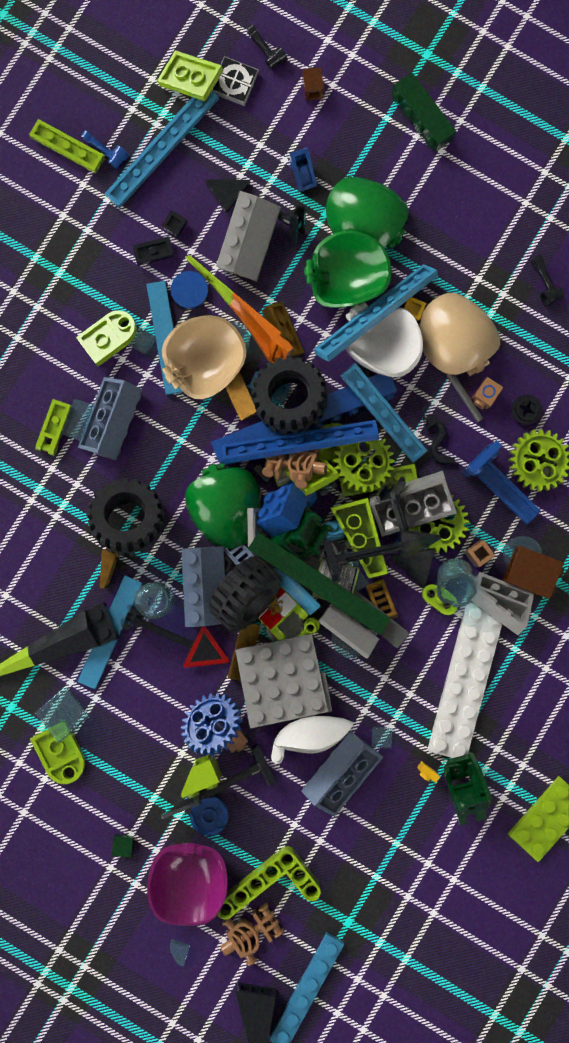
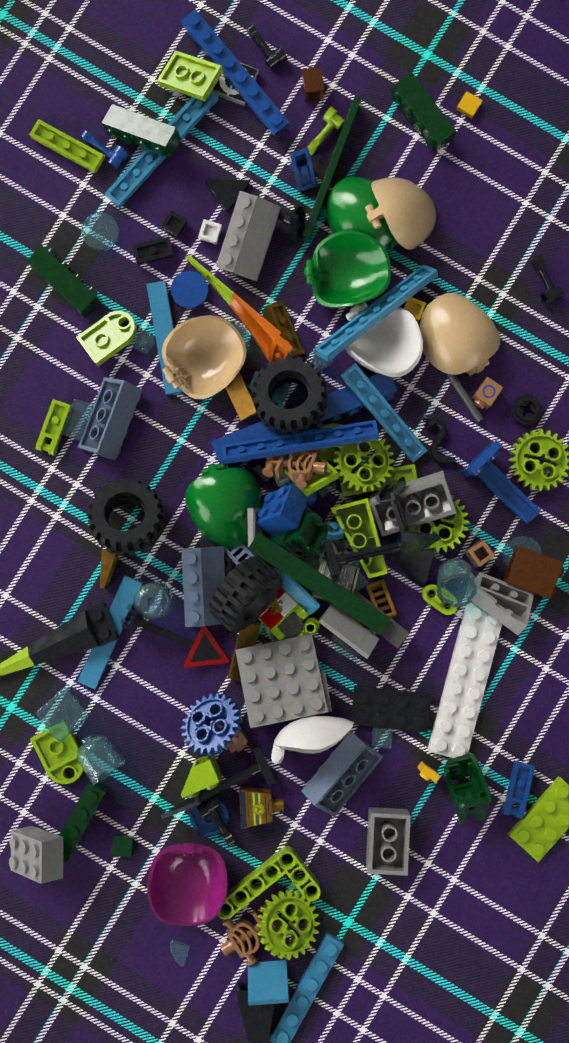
none -> light grey brick [9,826,63,884]
none -> dark green brick [26,245,100,318]
none -> dark green brick [59,778,109,863]
none -> clear light blue cylinder [77,735,126,786]
none -> clear light blue tile [81,213,120,251]
none -> brick [102,104,181,158]
none -> blue plate [181,9,289,137]
none -> black brick [196,797,235,846]
none -> white plate [198,219,222,245]
none -> pearl gold torso [239,786,284,829]
none -> dark azure tile [248,960,289,1006]
none -> lime gear [256,890,320,960]
none -> dark green tile [303,96,362,243]
none -> lime brick [307,106,345,155]
none -> clear light blue plate [308,351,334,370]
none -> black plate [350,685,431,733]
none -> tan piece [365,177,436,250]
none -> light grey brick [366,807,411,876]
none -> yellow tile [456,91,483,119]
none -> blue plate [502,760,535,819]

